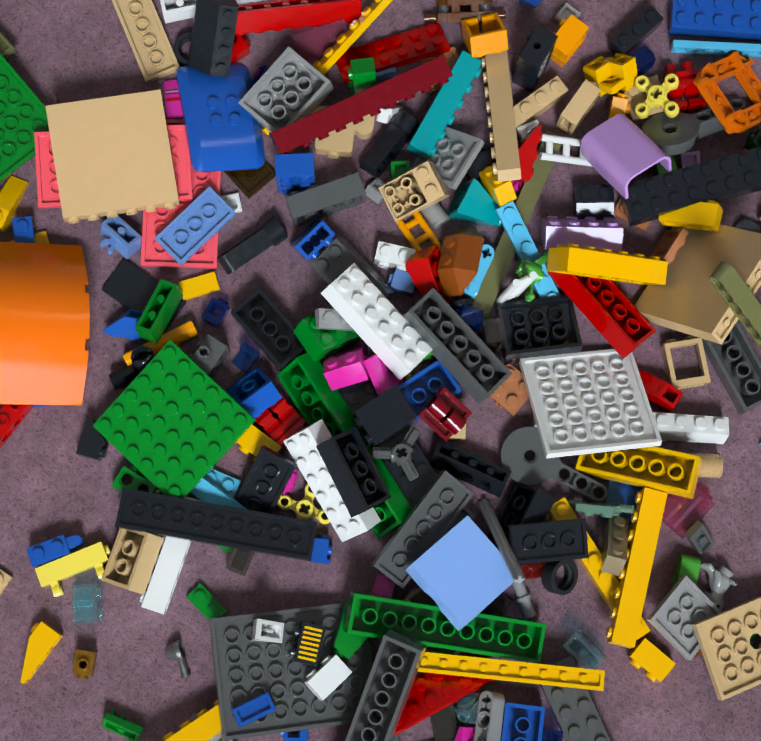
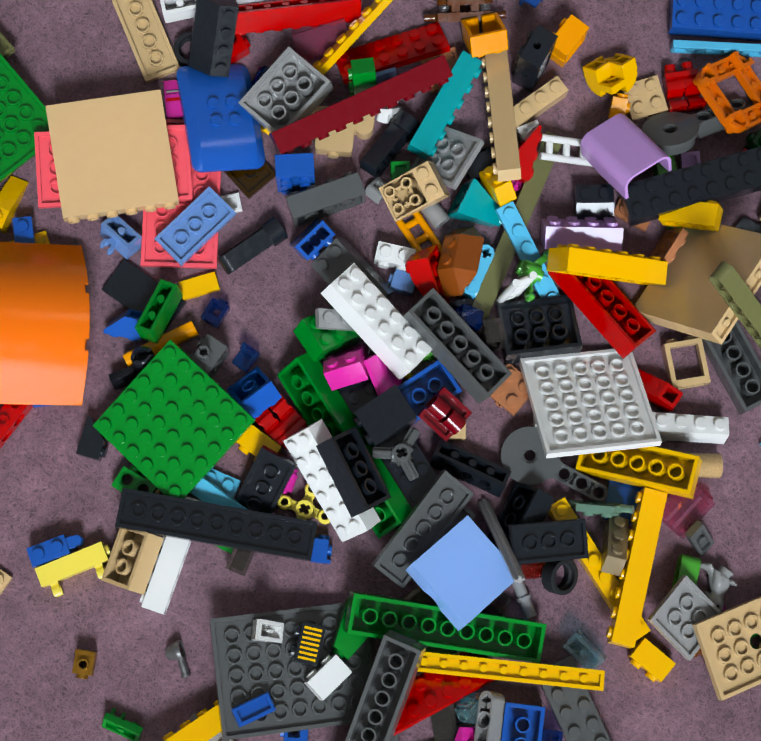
yellow slope [20,621,63,684] -> none
clear light blue brick [72,583,103,625] -> none
green plate [187,583,228,620] -> none
black brick [230,288,307,372] -> none
dark pink brick [372,574,395,597] -> none
white tile [555,3,581,22] -> none
tan window [556,80,601,136] -> none
black brick [608,5,664,55] -> none
clear blue brick [629,45,656,77] -> none
light yellow gear [634,73,680,119] -> none

